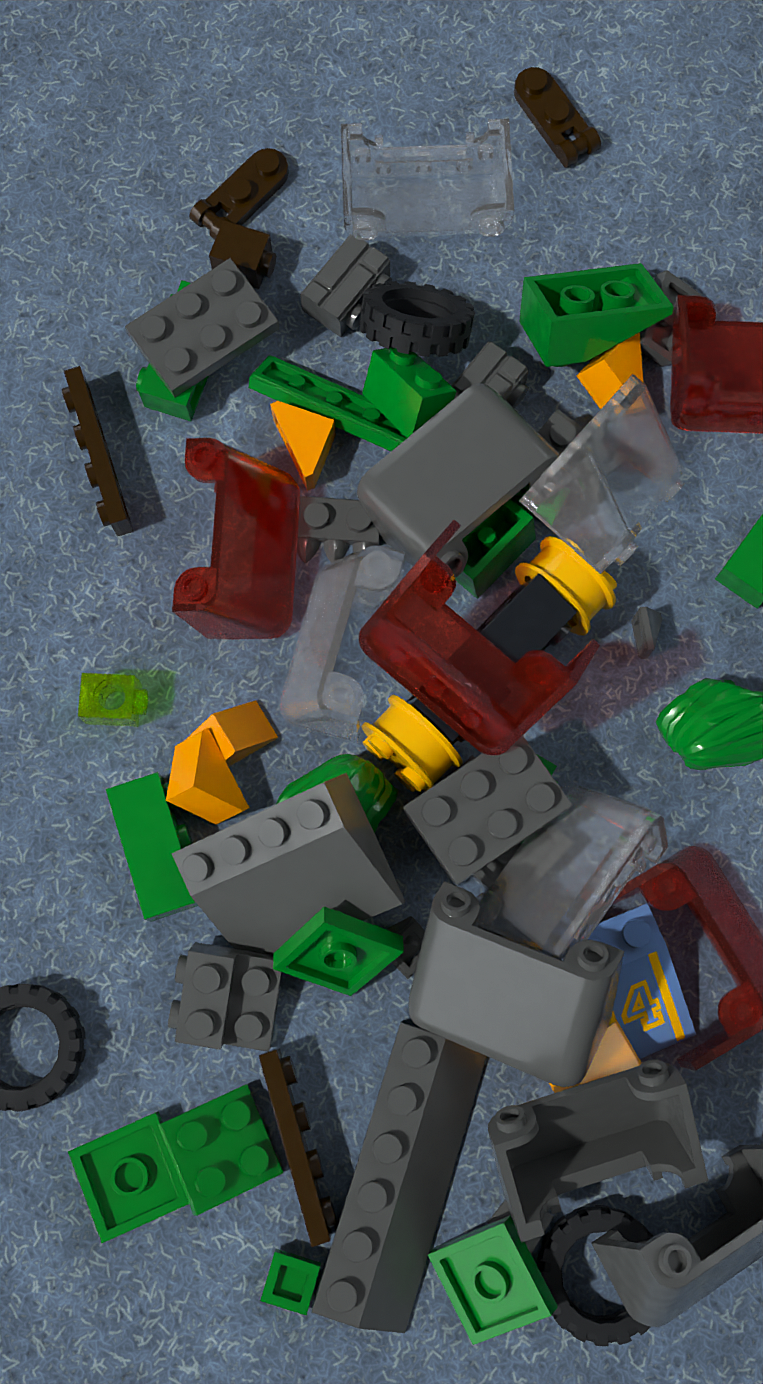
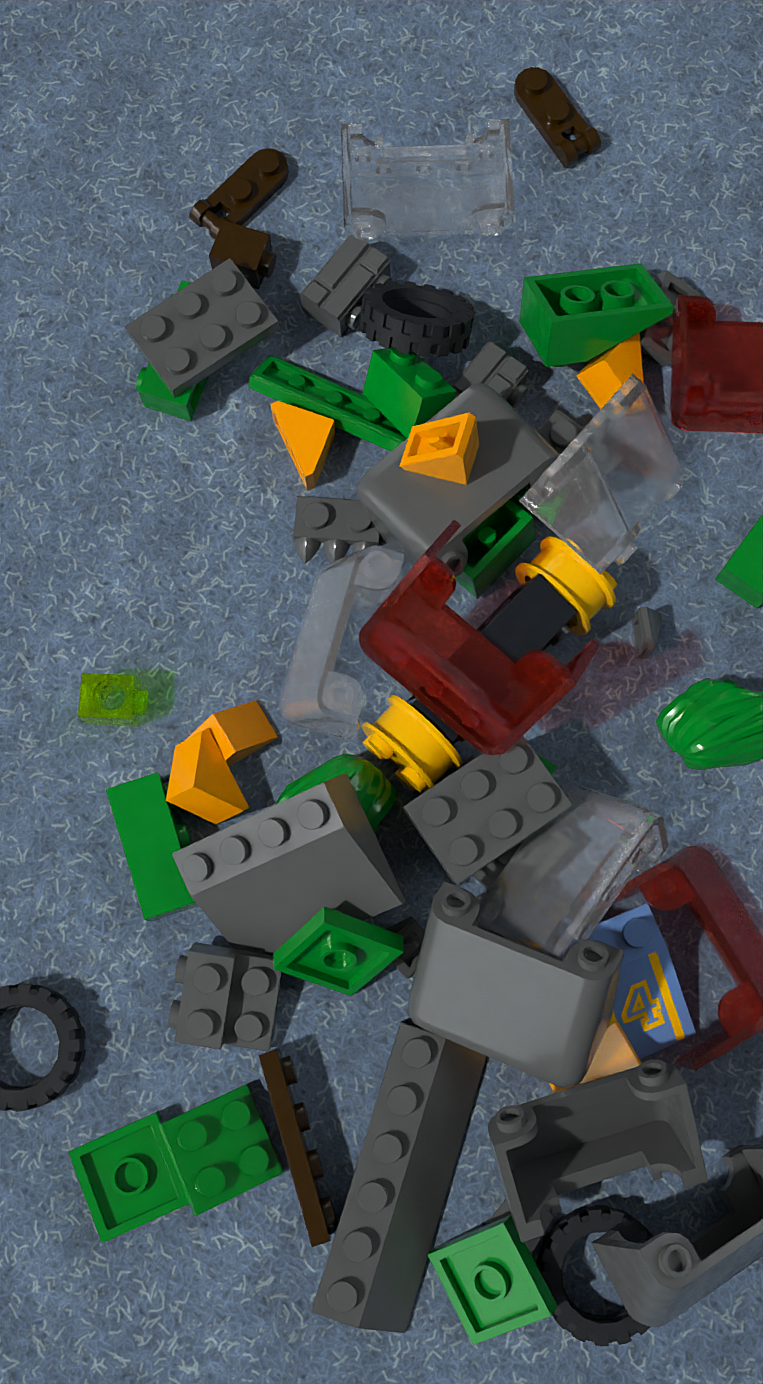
dark brown plate [62,366,134,537] -> none
clear red windscreen [172,438,300,640] -> none
green plate [260,1249,321,1315] -> none
none -> light orange slope [399,412,479,485]

